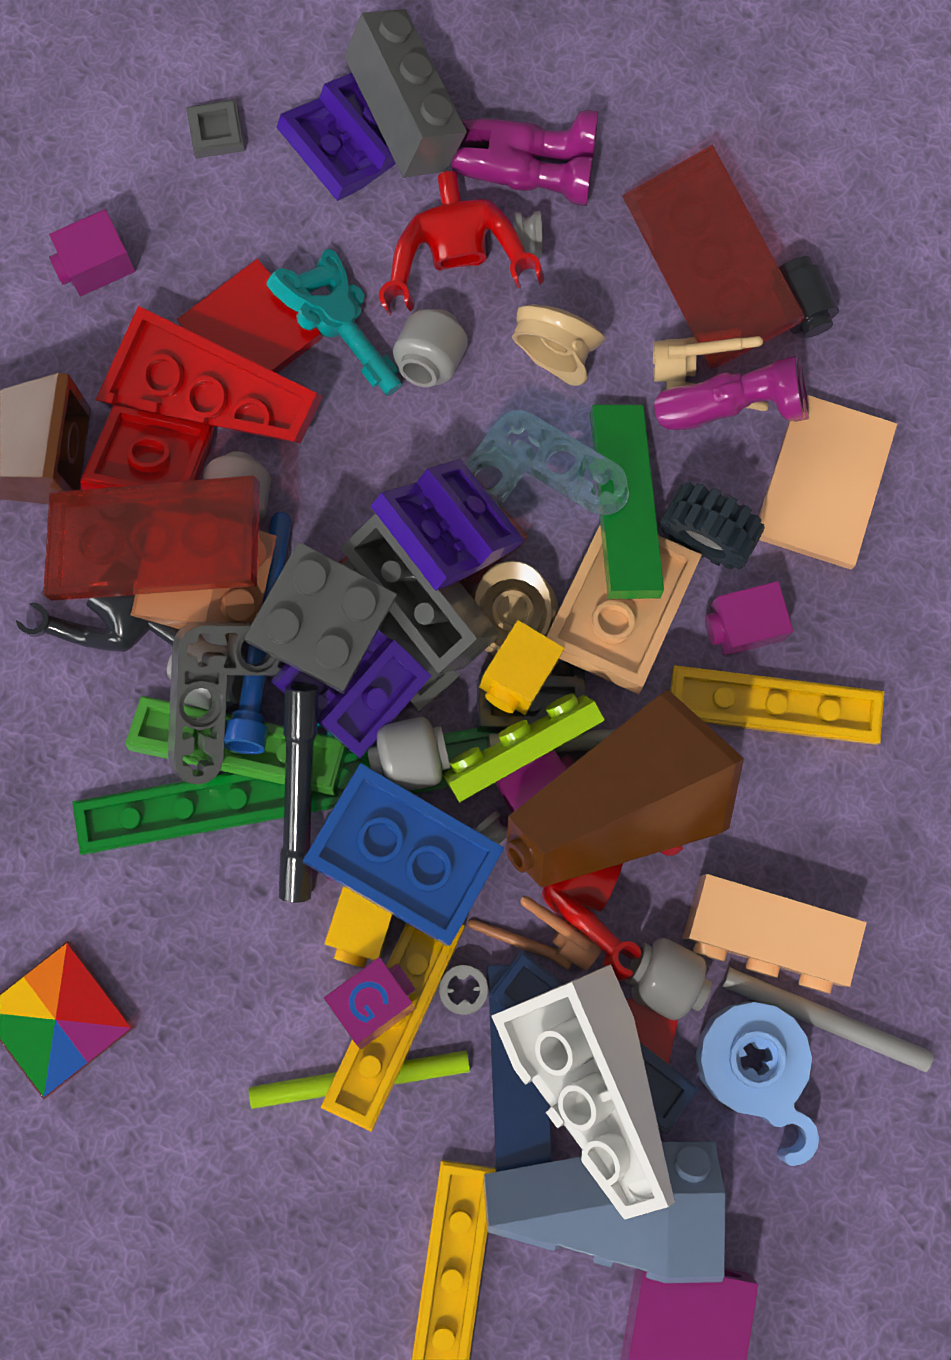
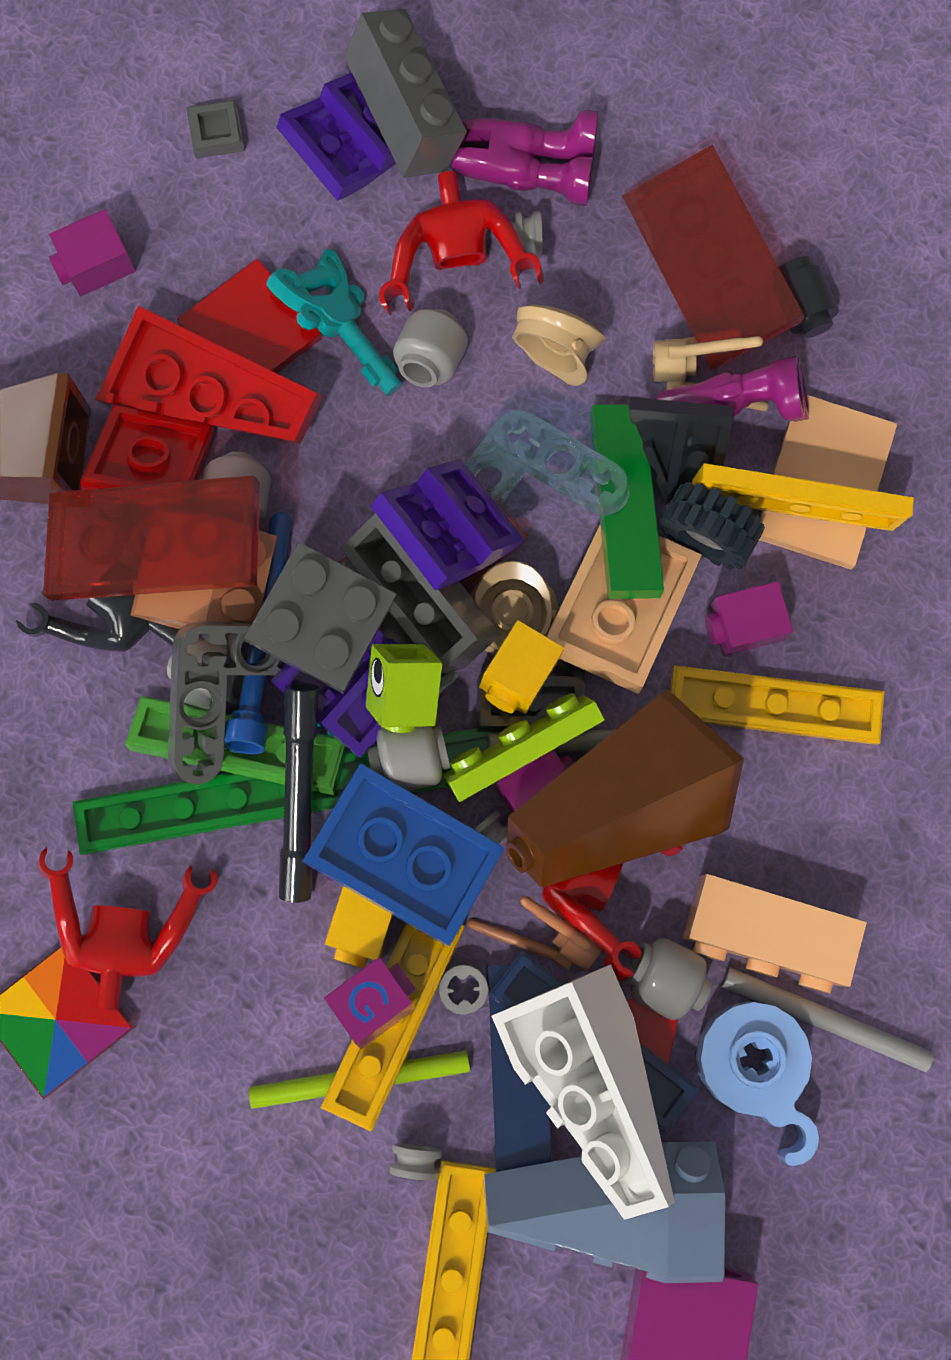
none -> red piece [38,847,218,1011]
none -> lime brick [366,644,442,733]
none -> light grey bush [389,1143,443,1181]
none -> black wing [628,397,733,500]
none -> yellow tile [692,463,914,531]

